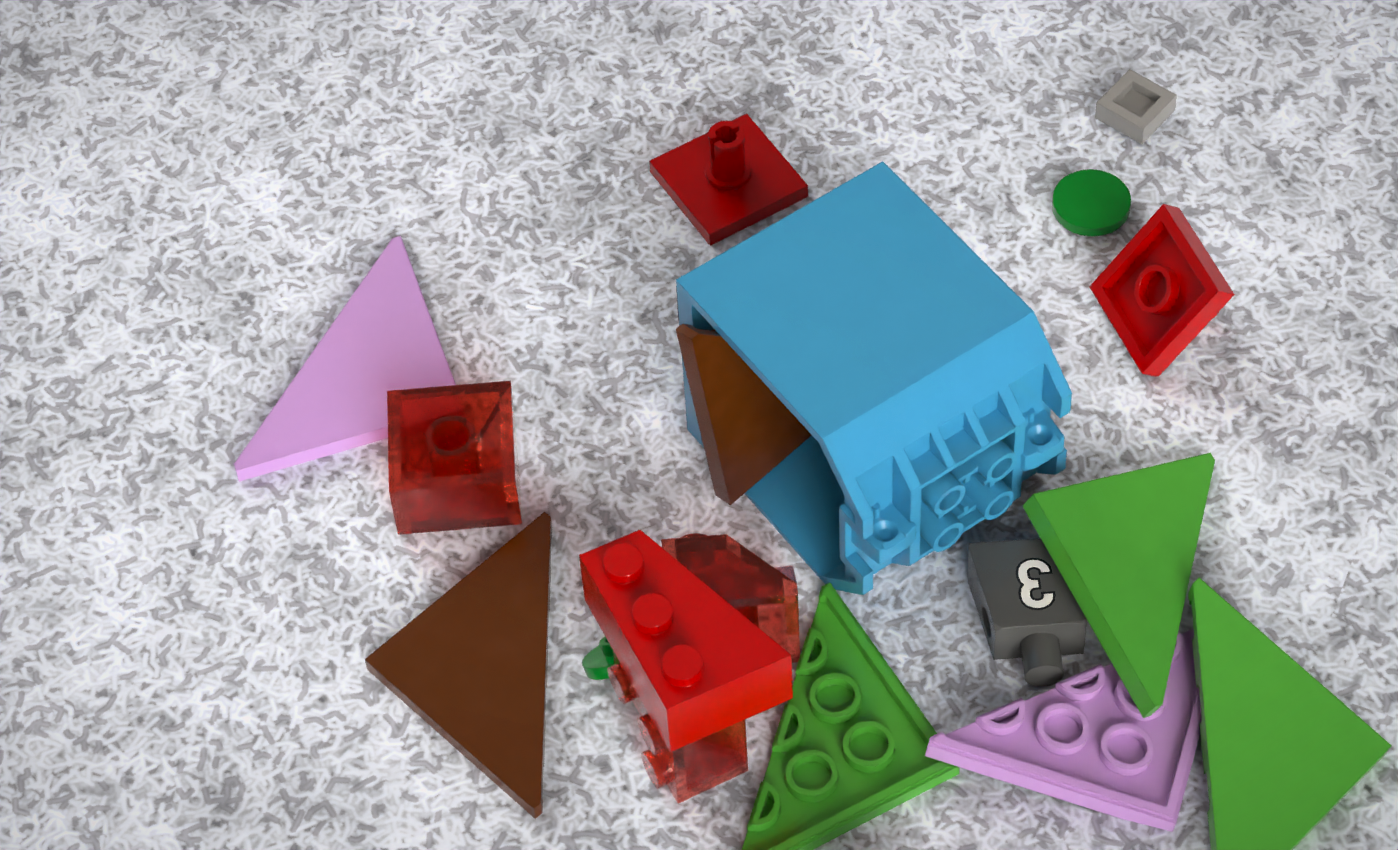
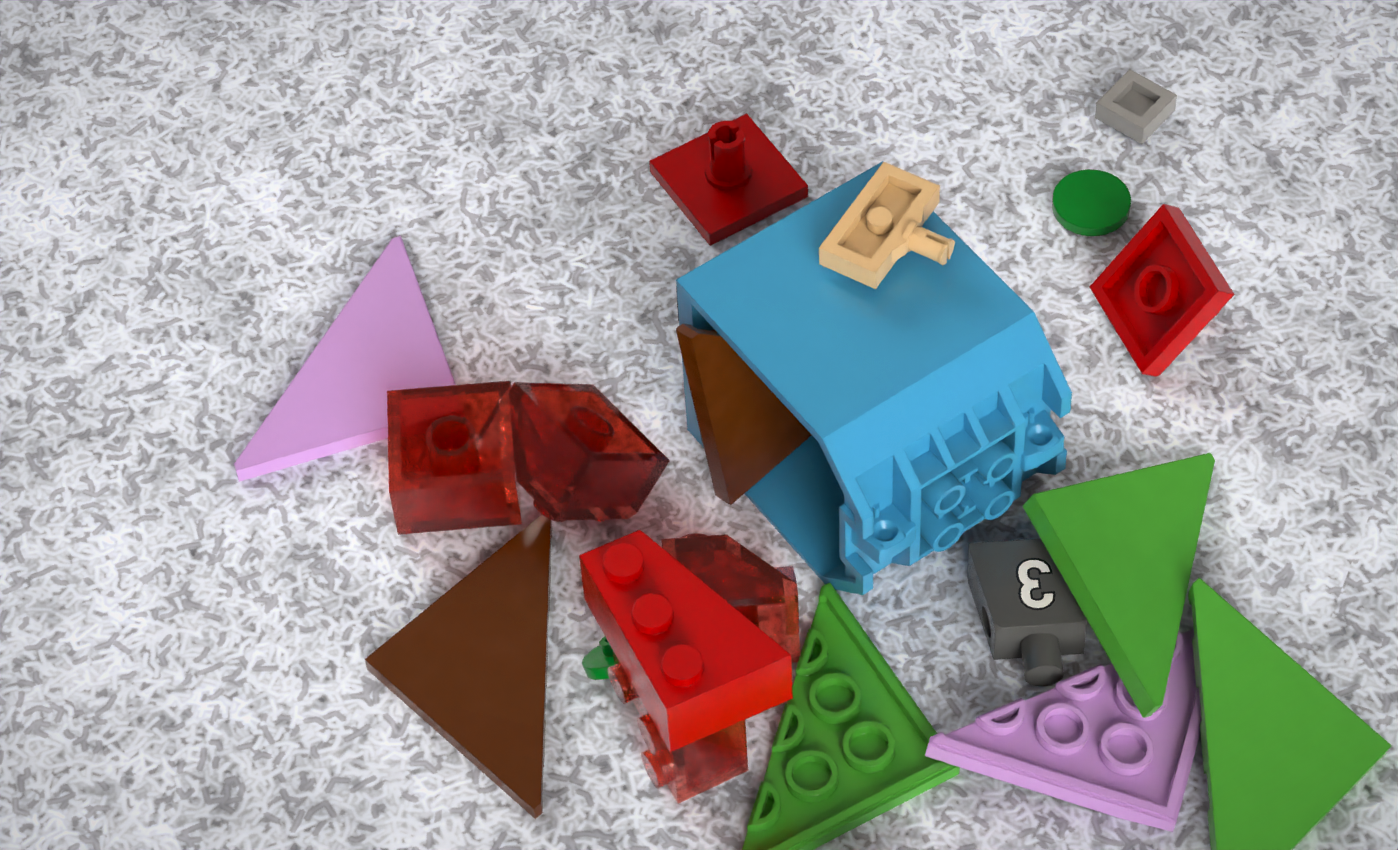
none -> clear red slope [508,382,670,522]
none -> tan plate [819,162,955,289]

